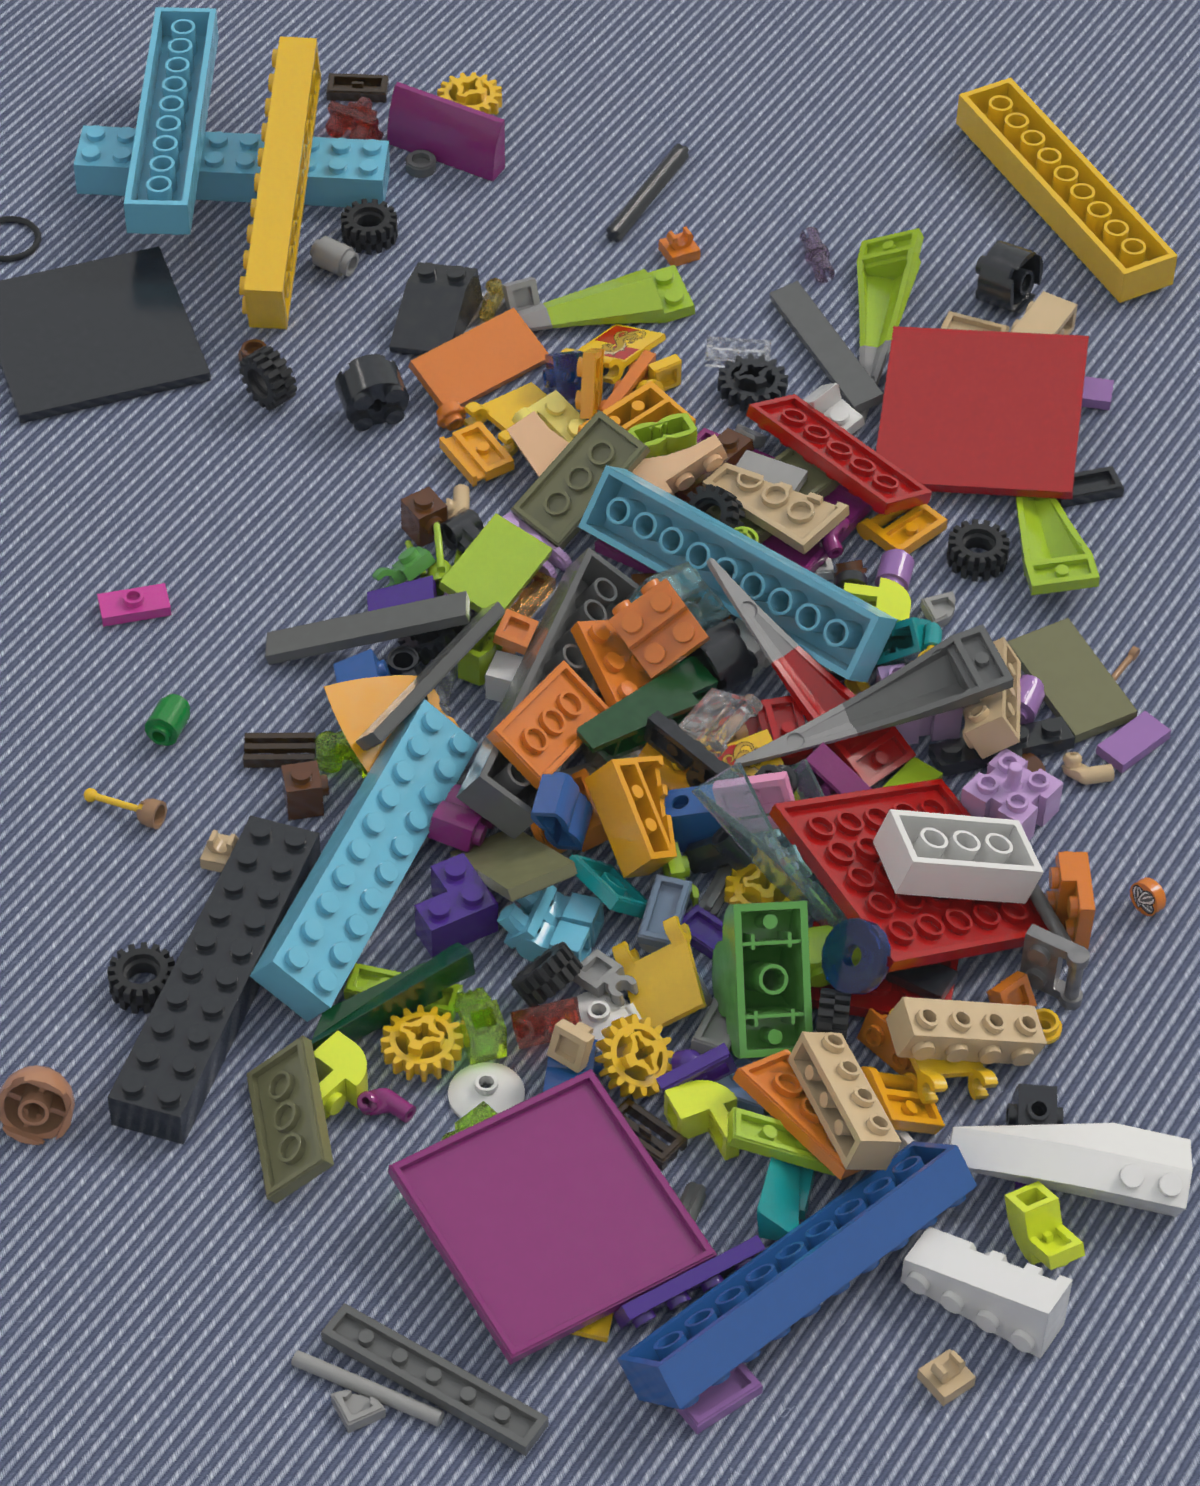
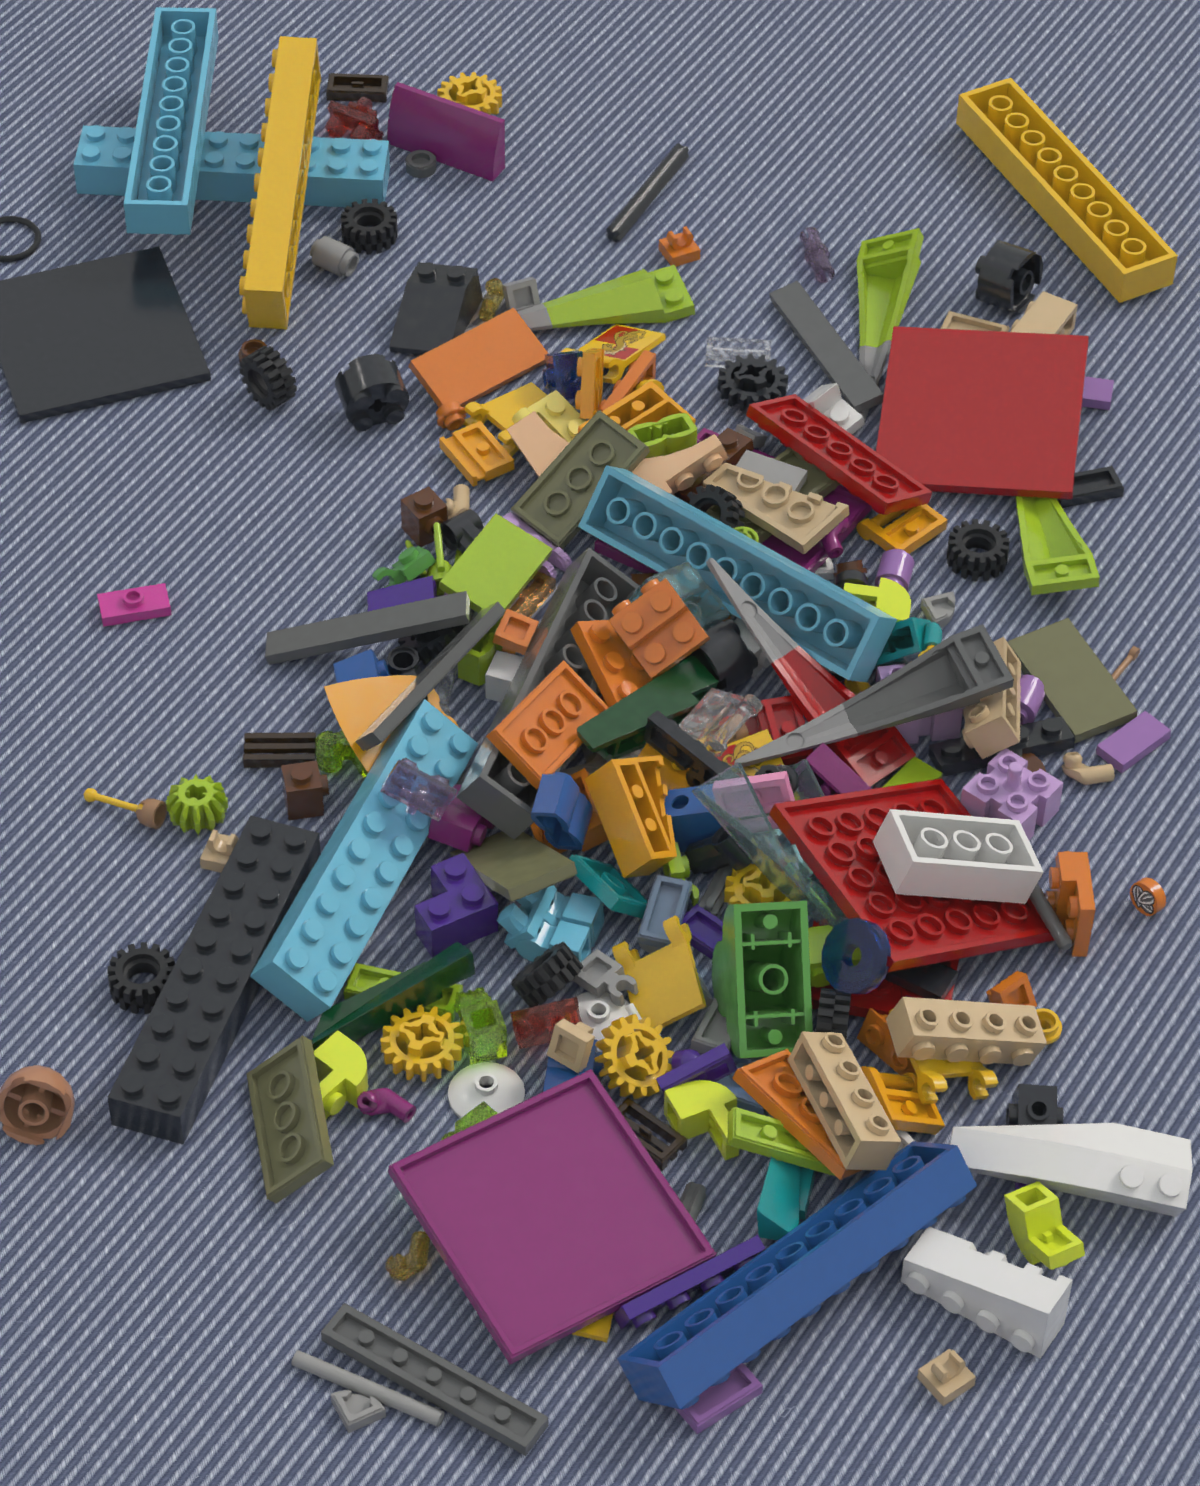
green brick [145,694,190,746] -> none
yellow tile [648,354,682,391] -> none
flat silver plate [1020,924,1090,1010] -> none
none -> lime gear [166,773,228,836]
none -> clear purple hips [380,758,457,822]
none -> clear yellow arm [385,1231,430,1281]

